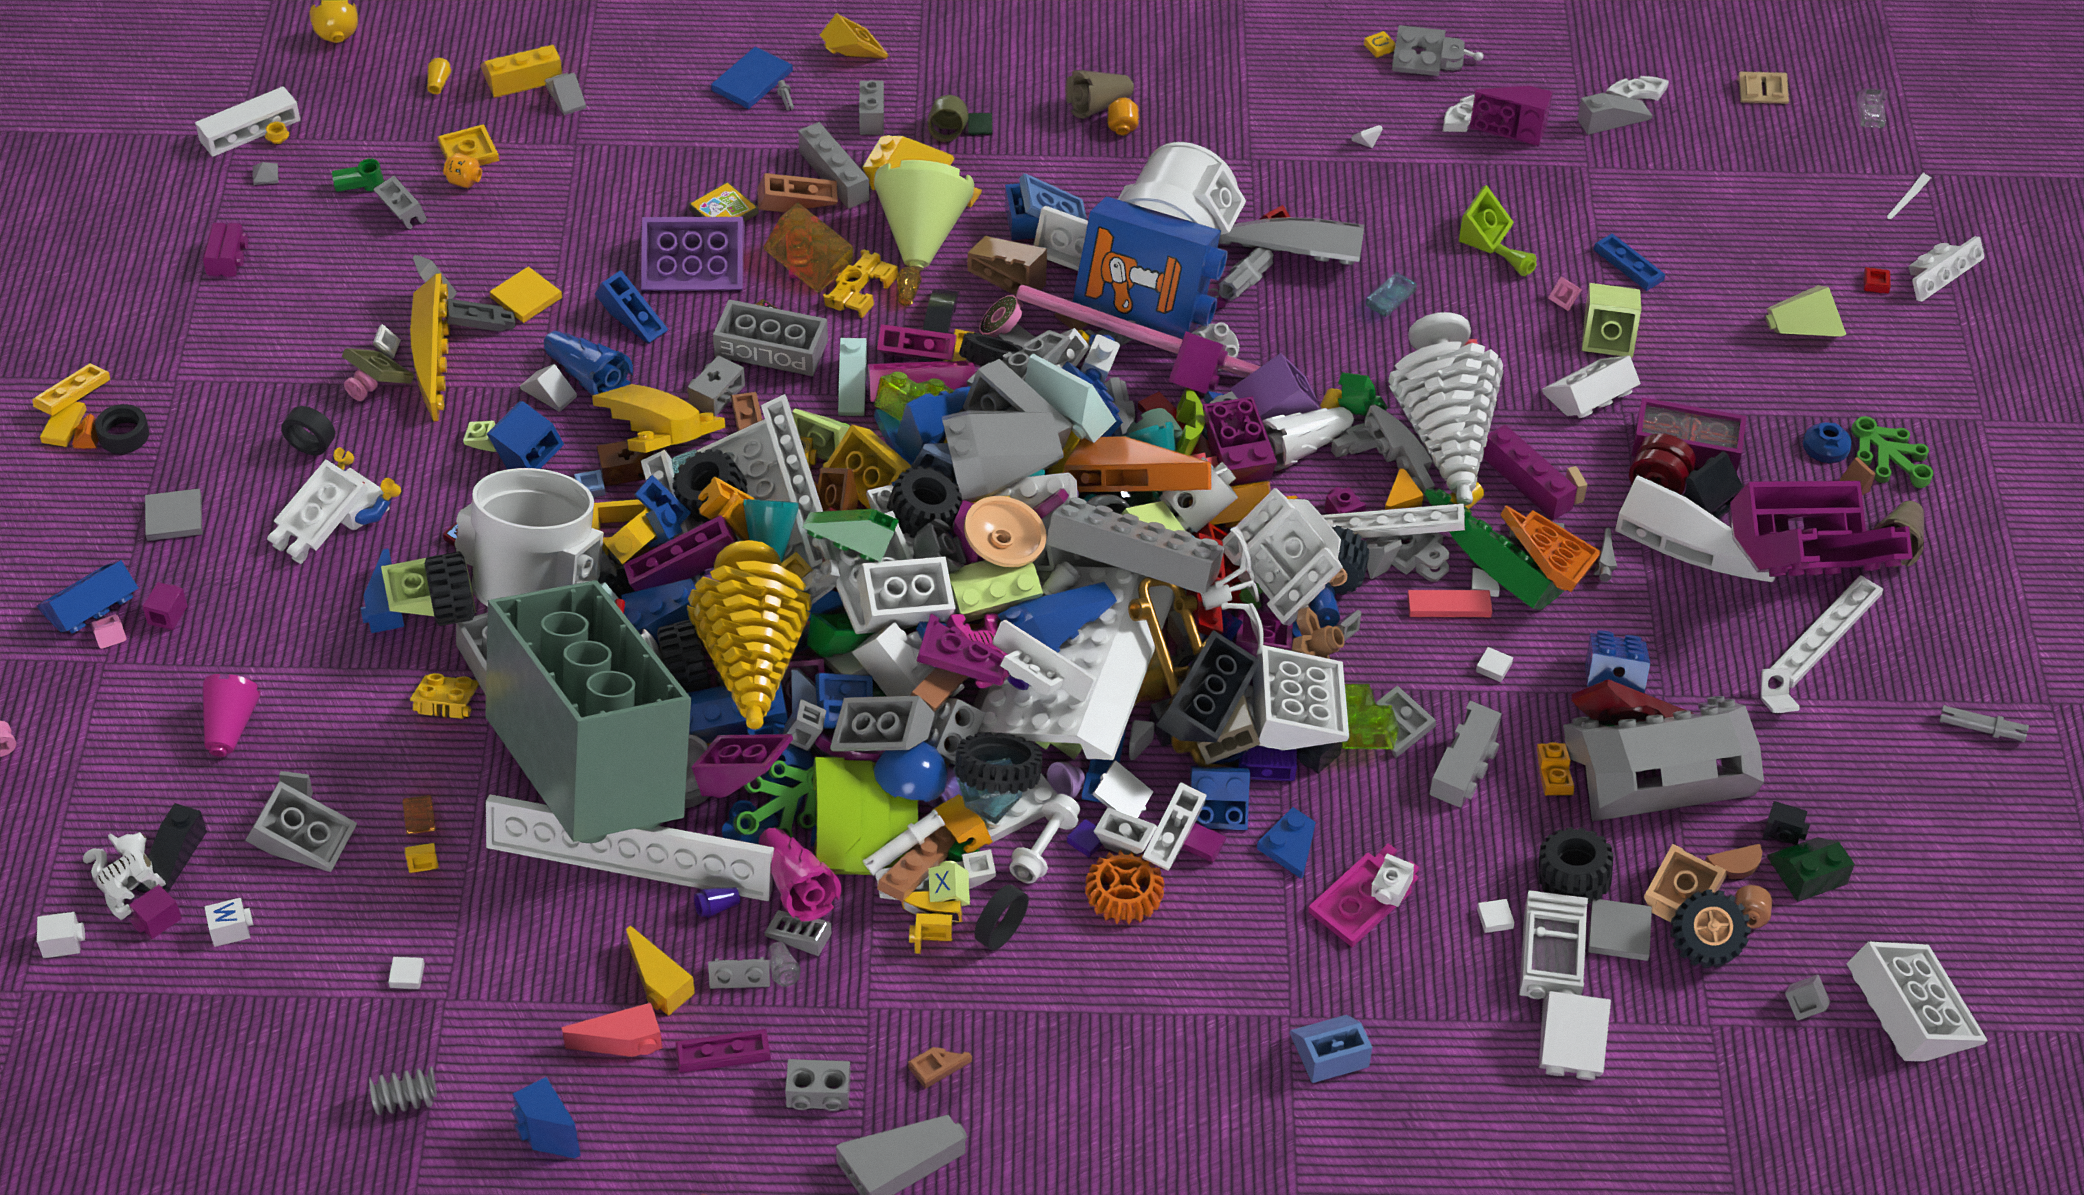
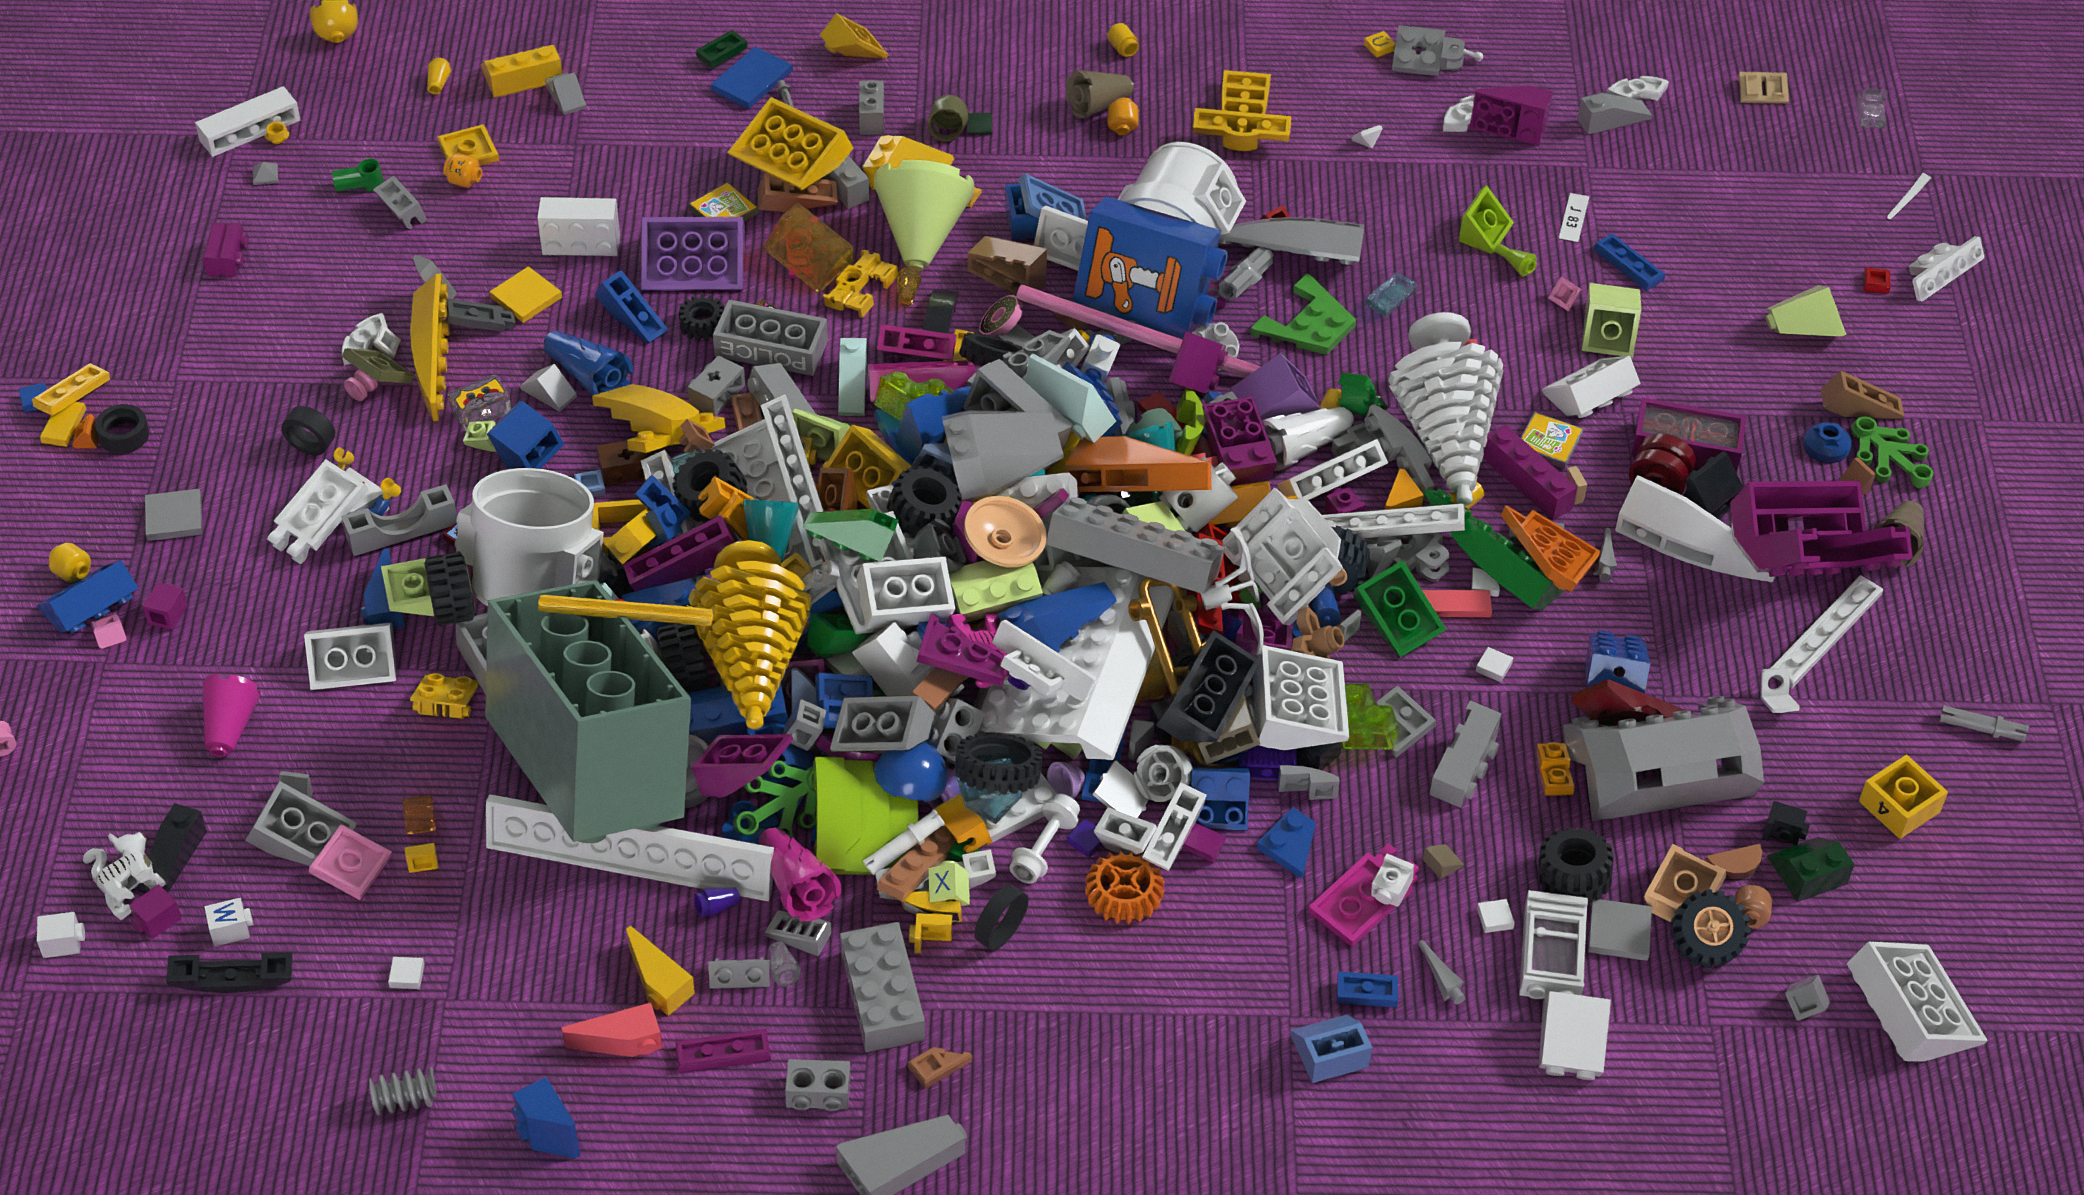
none -> blue tile [19,382,47,413]
none -> yellow head [49,543,91,583]
none -> black slope [166,952,293,993]
none -> white slope [304,623,396,690]
none -> bright pink tile [309,824,392,900]
none -> light grey arch [341,484,457,556]
none -> white tile [342,313,388,365]
none -> clear brick [448,374,511,431]
none -> white brick [538,197,620,256]
none -> yellow axle [538,595,713,626]
none -> black tyre [679,295,724,342]
none -> nougat tile [679,419,714,456]
none -> dark green plate [696,30,748,69]
none -> yellow slope [728,97,853,190]
none -> light grey brick [747,363,816,415]
none -> light grey brick [840,922,925,1053]
none -> yellow brick [1107,23,1139,57]
none -> white cylinder [1134,745,1192,802]
none -> yellow slope [1193,70,1291,151]
none -> bright green wing [1250,273,1356,355]
none -> white brick [1277,439,1388,500]
none -> light grey slope [1278,765,1340,800]
none -> blue plate [1337,971,1398,1007]
none -> green slope [1352,560,1447,658]
none -> light grey piece [1419,940,1465,1004]
none -> dark tan slope [1423,844,1464,879]
none -> tile [1521,412,1584,469]
none -> white sticker [1559,193,1589,242]
none -> medium nougat slope [1820,371,1905,420]
none -> yellow brick [1859,754,1948,839]

